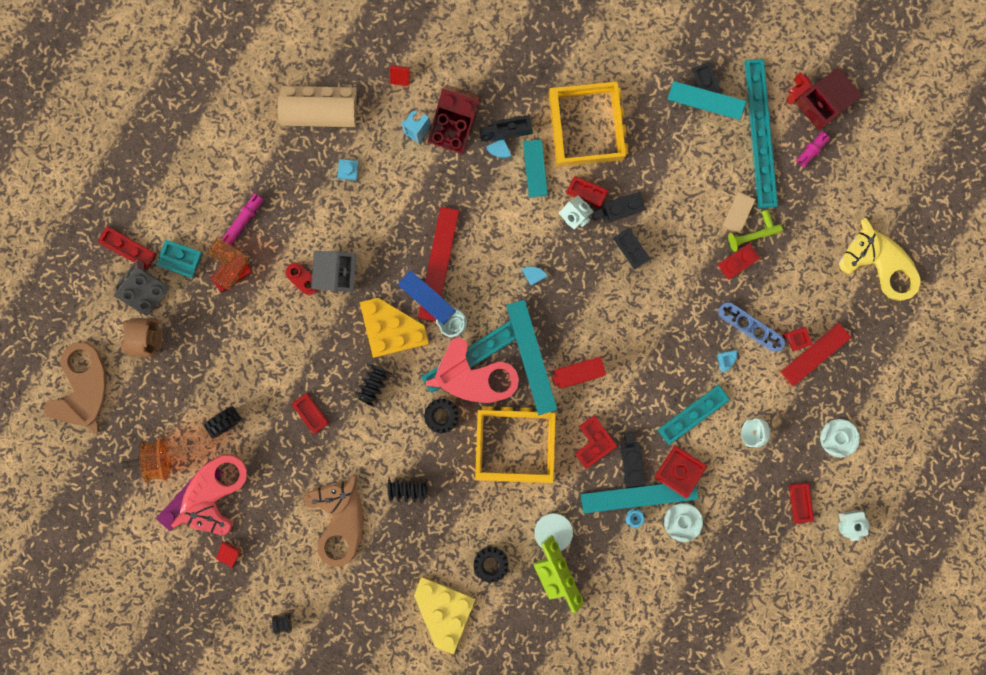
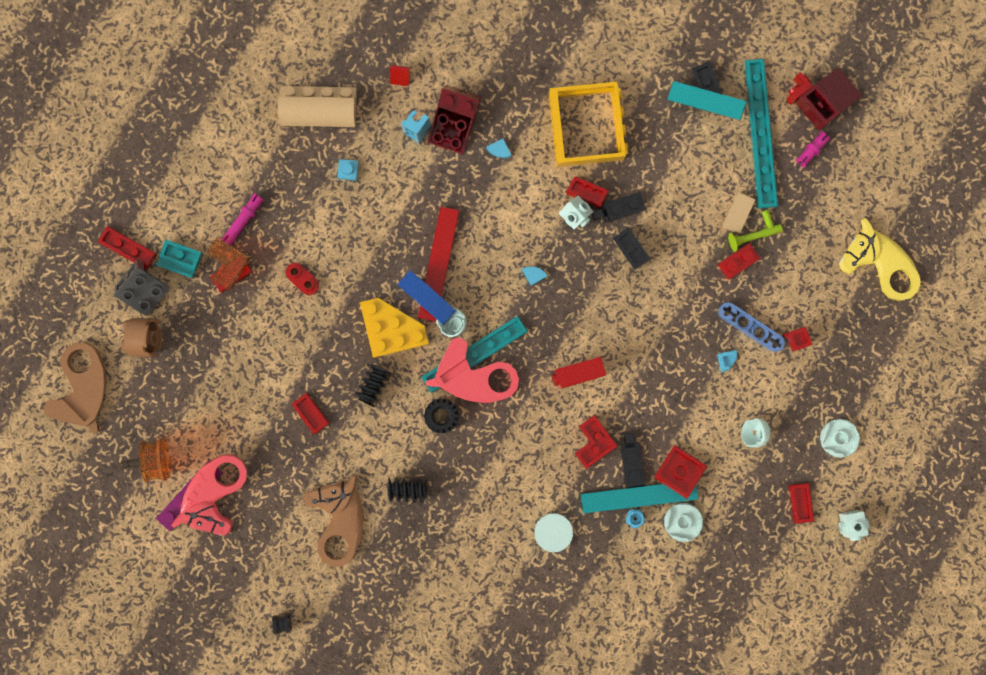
black tyre [203,406,242,439] -> none
red slope [216,541,242,568] -> none
dark grey slope [311,251,356,292] -> none
light yellow plate [414,577,475,654] -> none
black tyre [473,546,509,584] -> none
yellow window [475,406,556,483] -> none
black hinge [479,115,533,142] -> none
teal tile [506,300,557,416] -> none
teal tile [523,139,548,198] -> none
lime bracket [534,535,584,613] -> none
teal tile [657,384,730,445] -> none
red tile [780,323,852,386] -> none

